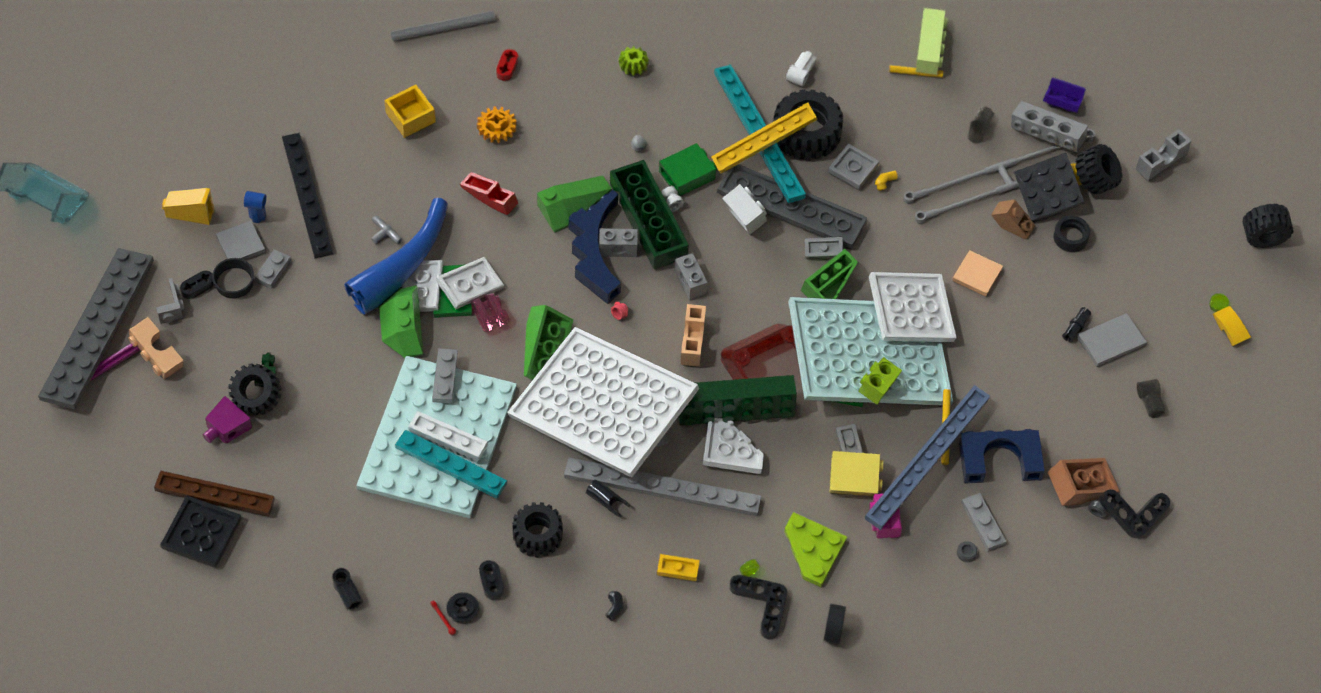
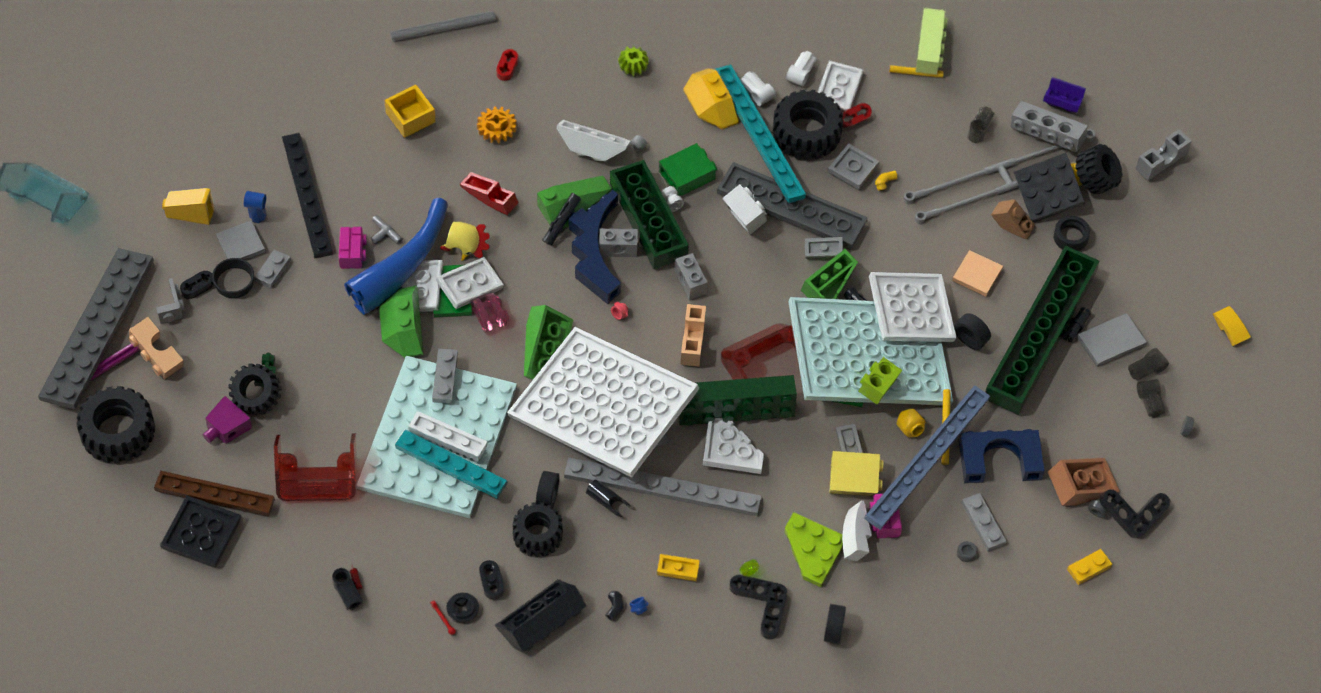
yellow plate [711,103,818,174] -> none
clear neon green tile [1209,293,1229,312] -> none
black tyre [1242,204,1294,248] -> none
none -> black tyre [76,386,155,464]
none -> clear red windscreen [274,433,357,501]
none -> dark pink brick [339,227,367,269]
none -> red piece [350,564,362,594]
none -> light yellow piece [440,222,490,261]
none -> black slope [495,579,587,652]
none -> black tyre [536,471,560,509]
none -> black pin [542,193,581,246]
none -> white wedge [556,120,631,161]
none -> blue plate [629,597,649,614]
none -> yellow wedge [683,68,738,130]
none -> white piece [741,71,776,106]
none -> white tile [818,61,864,113]
none -> white slope [842,500,872,561]
none -> red beam [843,103,872,128]
none -> black piece [844,287,867,301]
none -> yellow head [897,409,926,437]
none -> black tyre [954,313,991,350]
none -> dark green brick [985,246,1100,415]
none -> yellow plate [1067,549,1112,585]
none -> clear smoke piece [1128,348,1169,381]
none -> dark grey tile [1180,416,1194,436]

